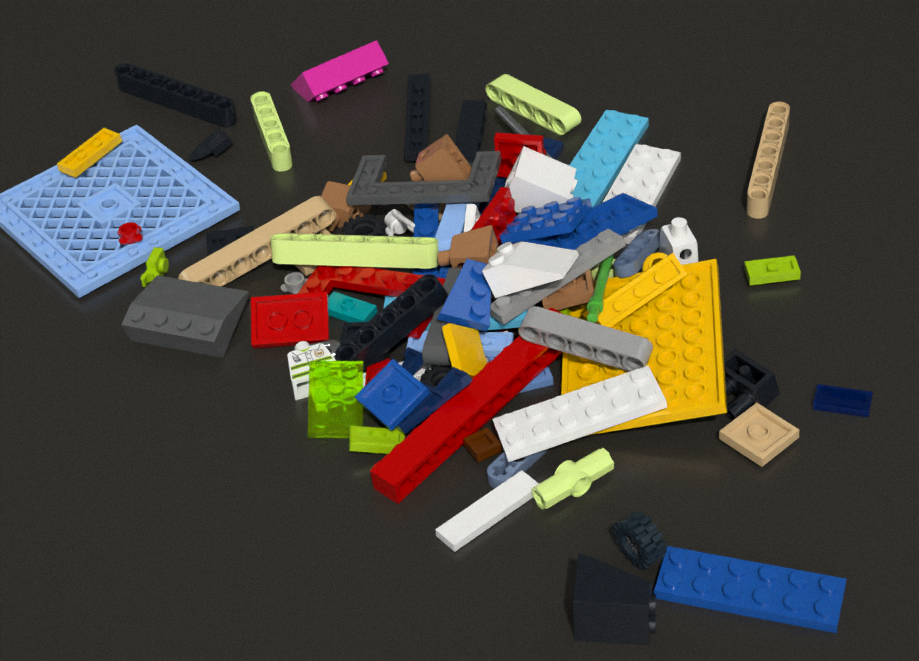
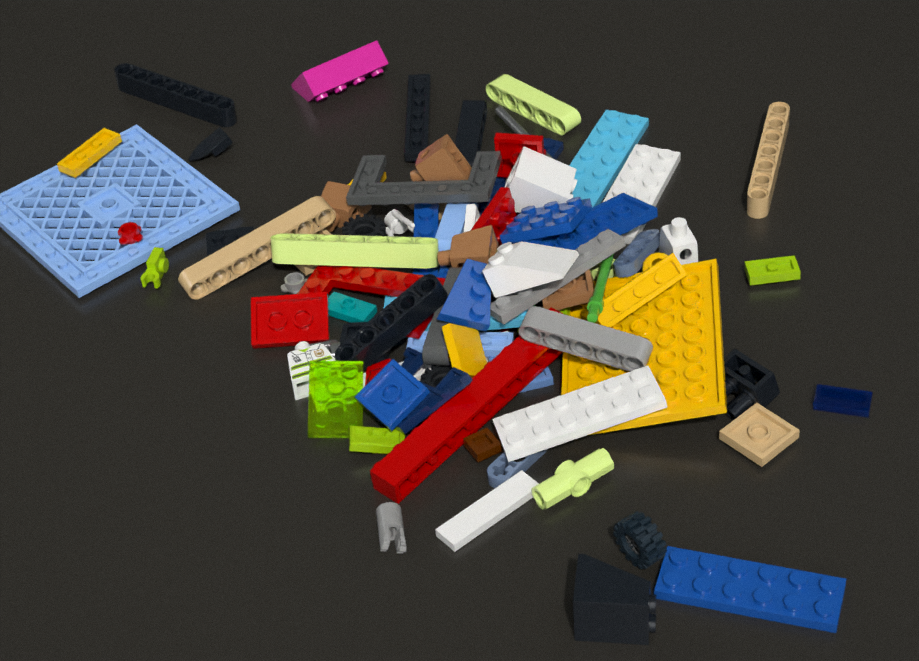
dark grey slope [122,275,249,358] -> none
yellowish green beam [251,92,293,172] -> none
none -> light grey hinge [376,502,406,554]

